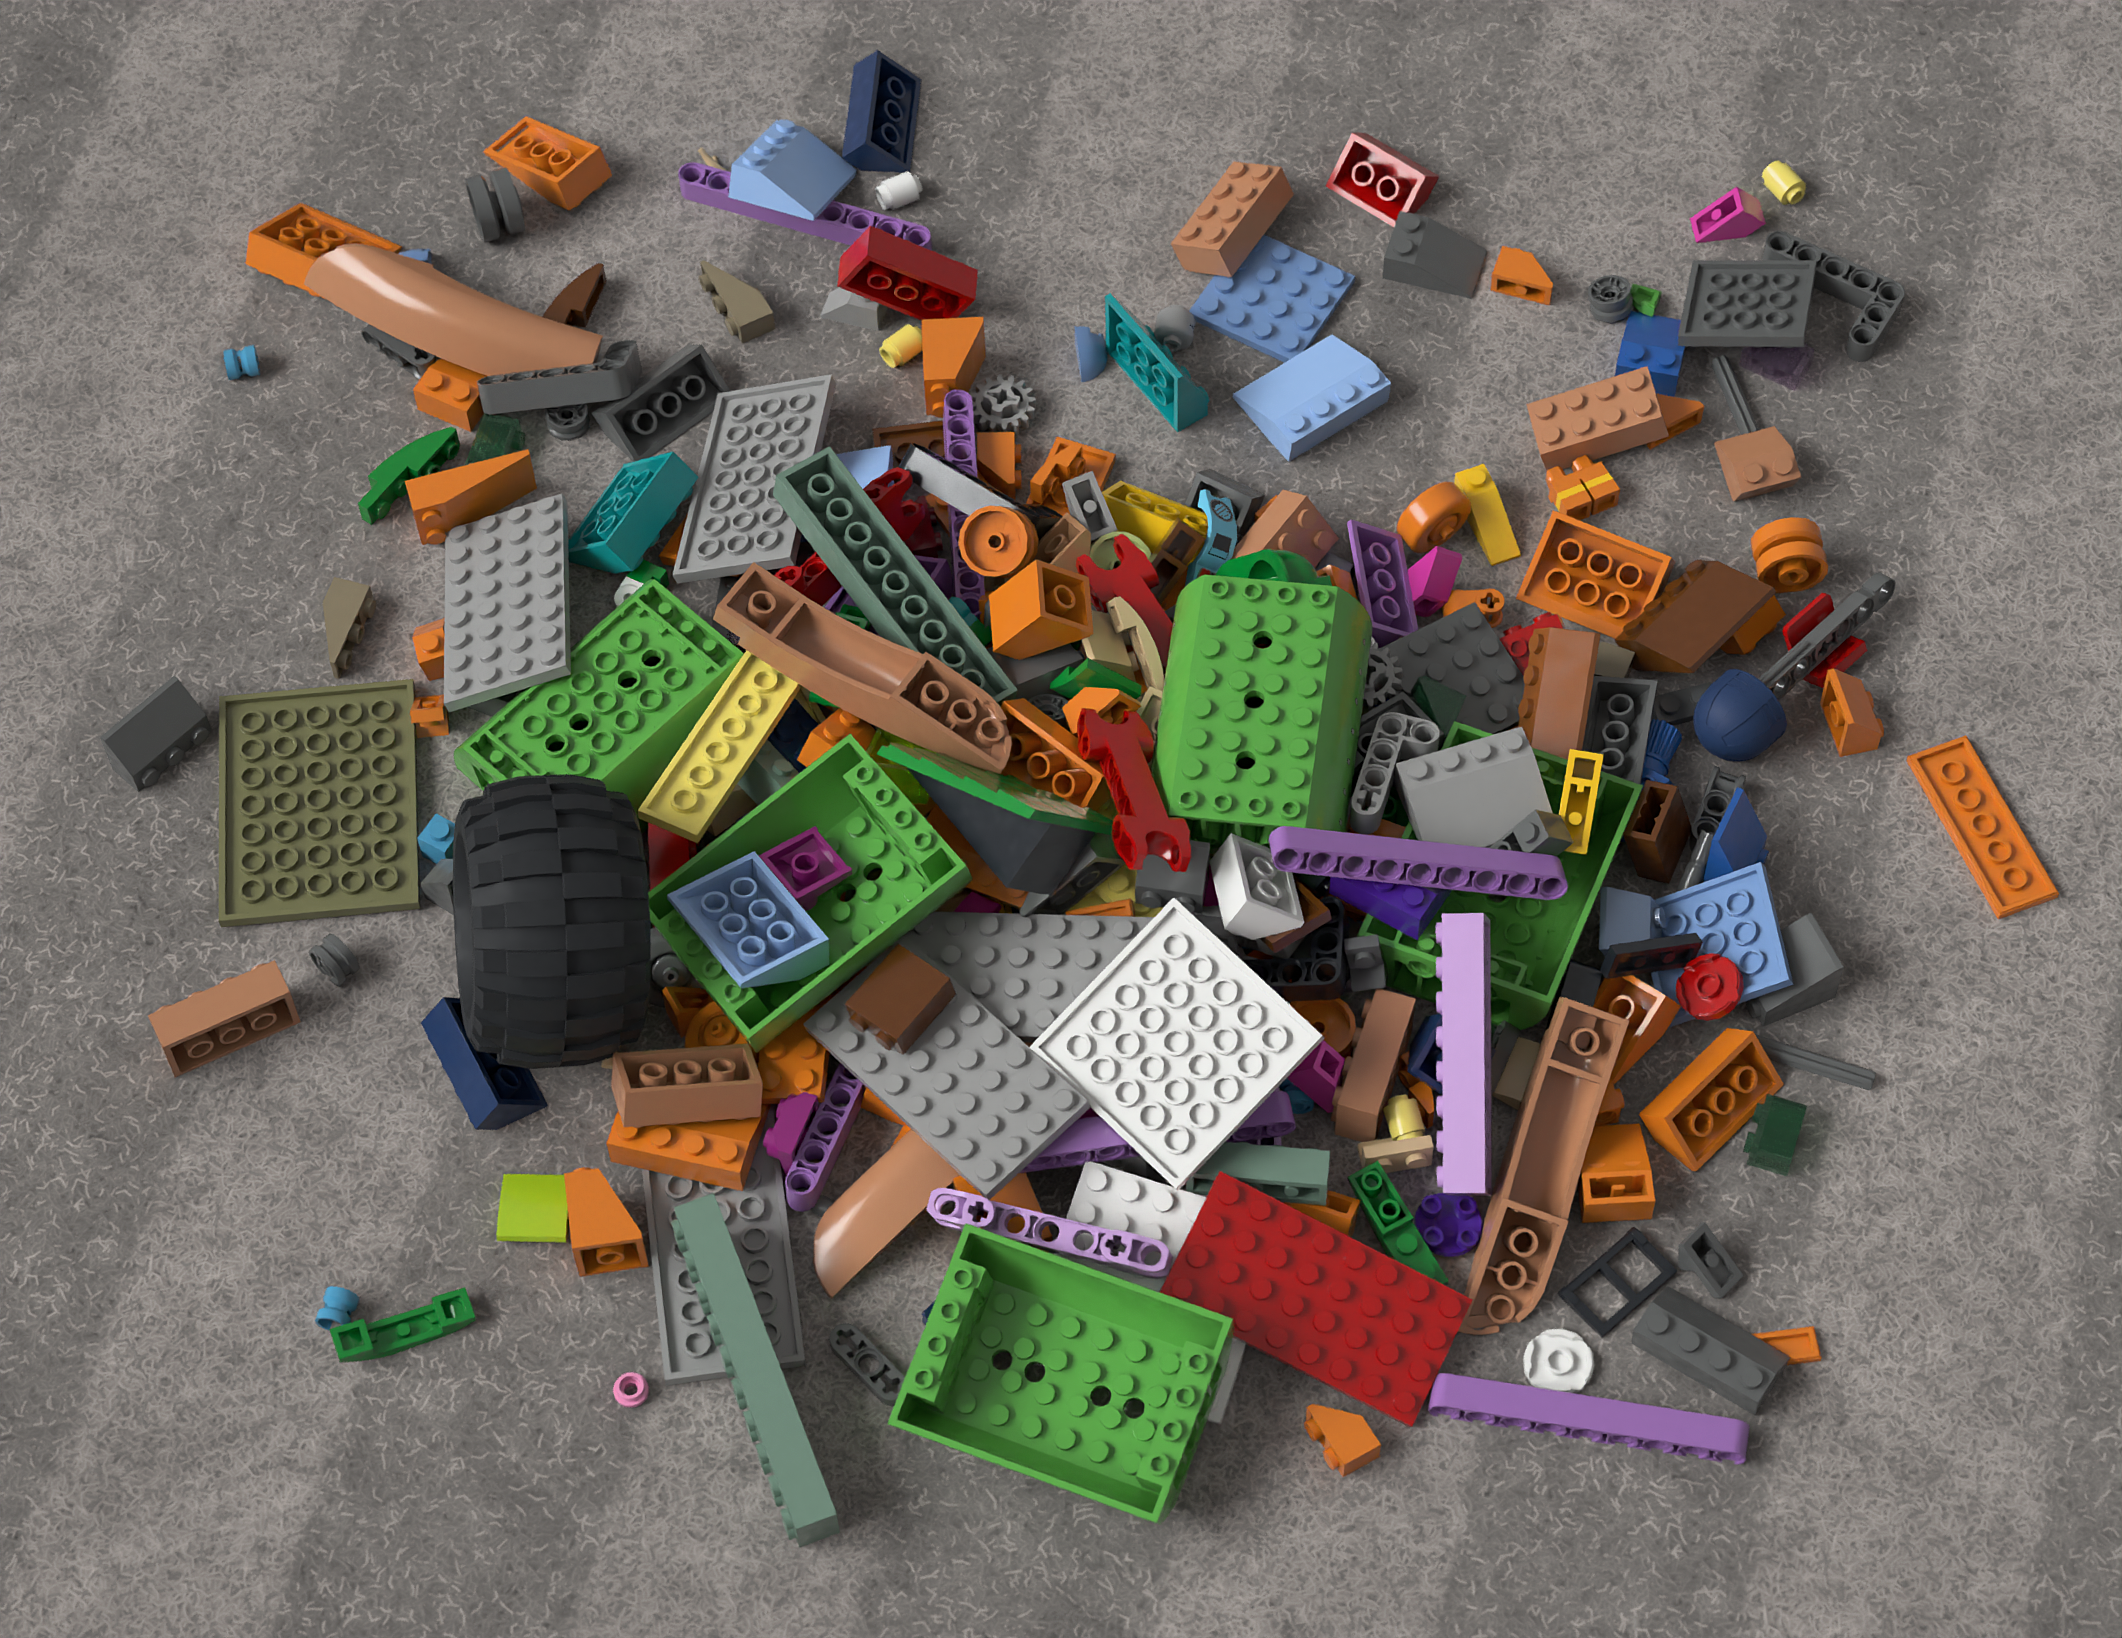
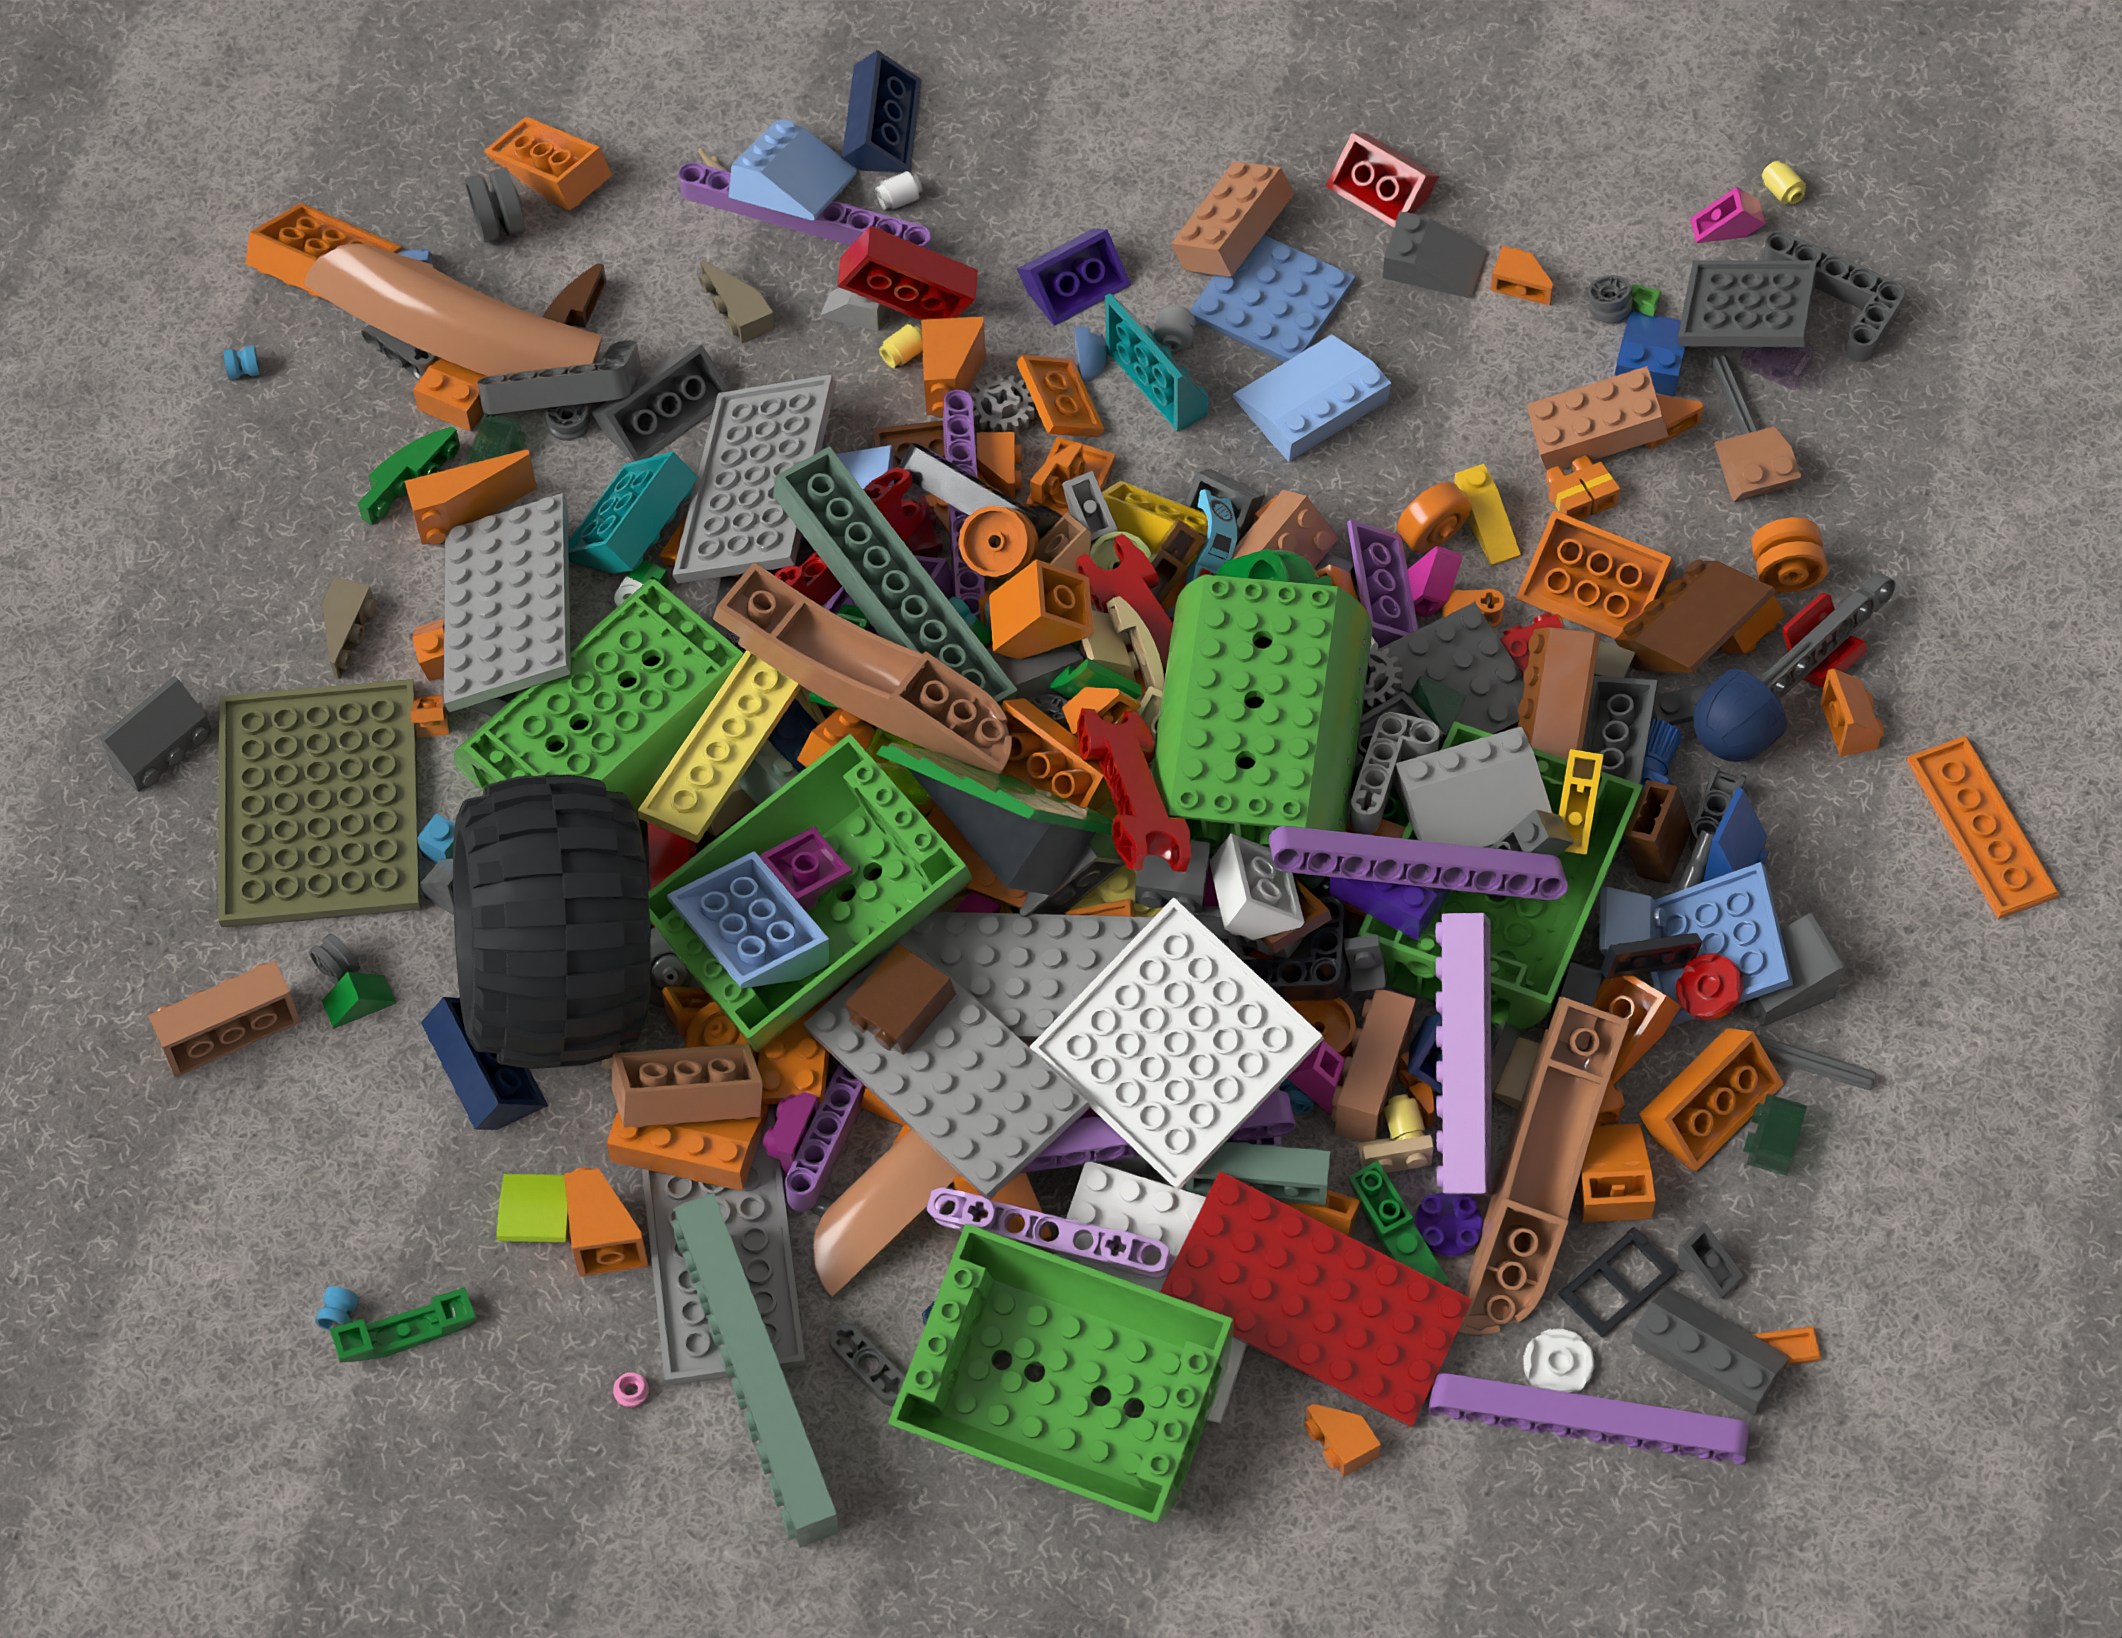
none -> green slope [321,972,397,1029]
none -> orange plate [1016,355,1105,437]
none -> dark purple slope [1017,228,1131,325]

